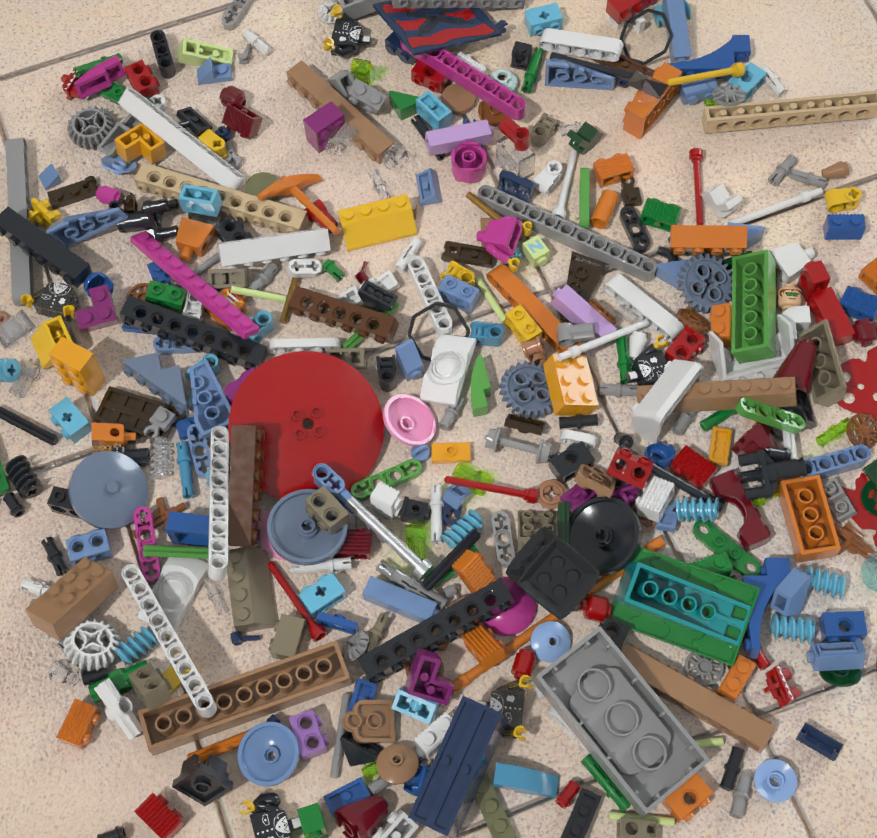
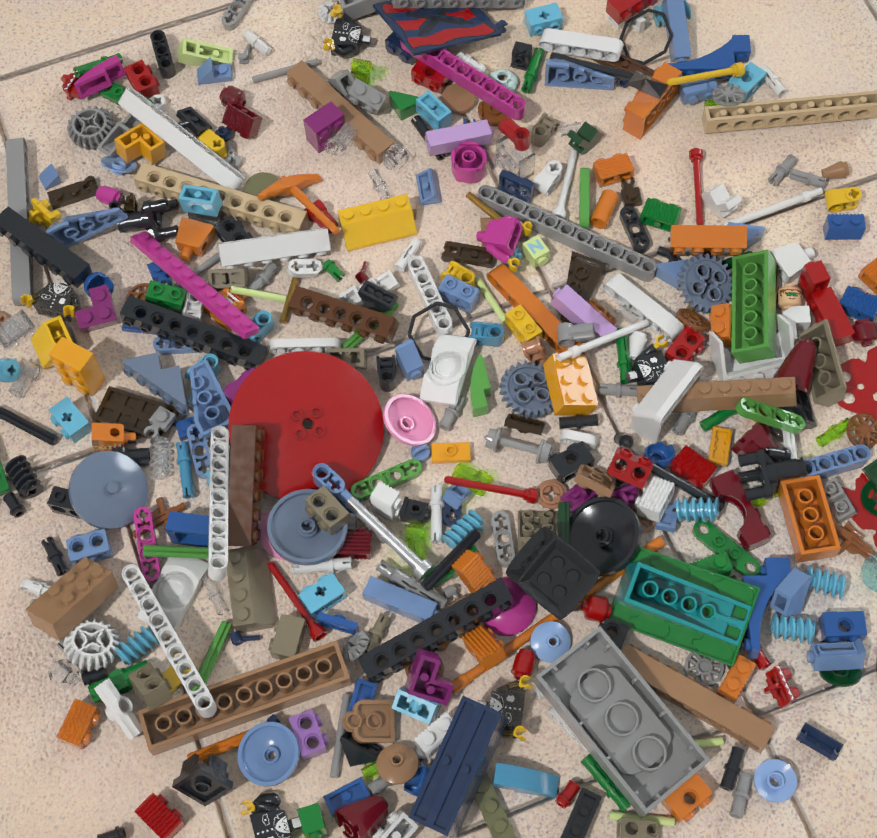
none -> bright green axle [192,621,232,691]
none -> light grey bar [252,58,319,83]

